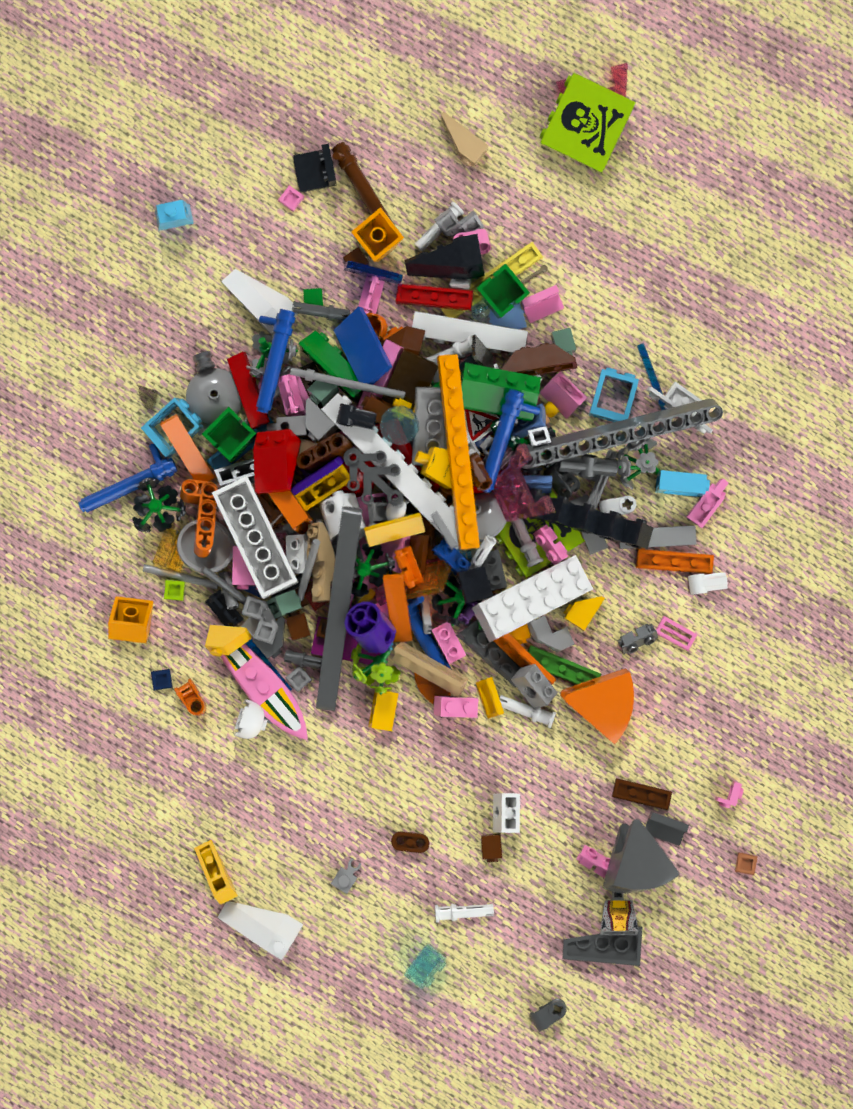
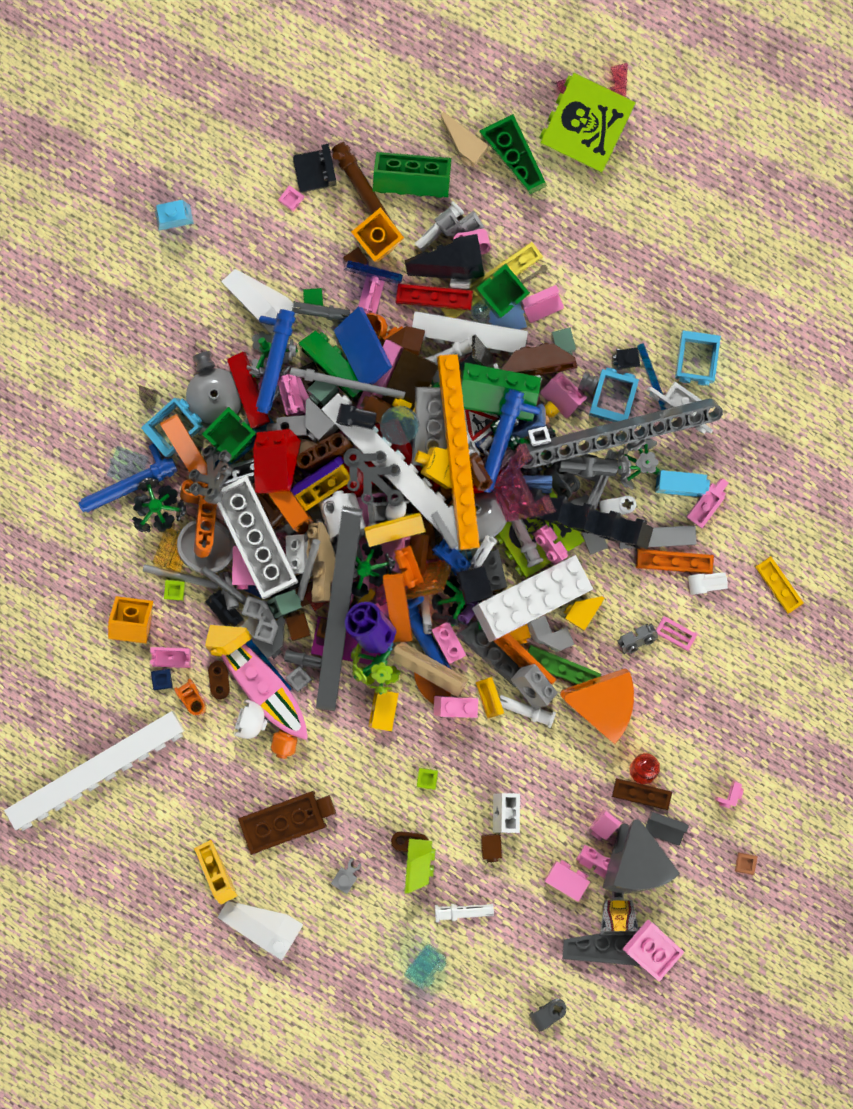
none -> white brick [4,711,185,831]
none -> clear light blue piece [107,446,149,480]
none -> bright pink hinge [150,647,191,668]
none -> dark grey plant [188,446,233,504]
none -> reddish brown plate [208,661,230,699]
none -> reddish brown hinge [238,790,336,855]
none -> orange head [271,729,298,759]
none -> green slope [373,152,452,198]
none -> lime slope [404,839,436,894]
none -> lime plate [416,768,438,790]
none -> green wedge [479,114,547,194]
none -> bright pink brick [544,860,590,902]
none -> flat silver wheel [578,371,599,394]
none -> bright pink slope [589,809,621,840]
none -> black bracket [612,347,641,370]
none -> bright pink plate [623,920,684,981]
none -> clear red hair [629,753,660,784]
none -> medium azure window [675,330,721,386]
none -> yellow tile [755,556,804,614]

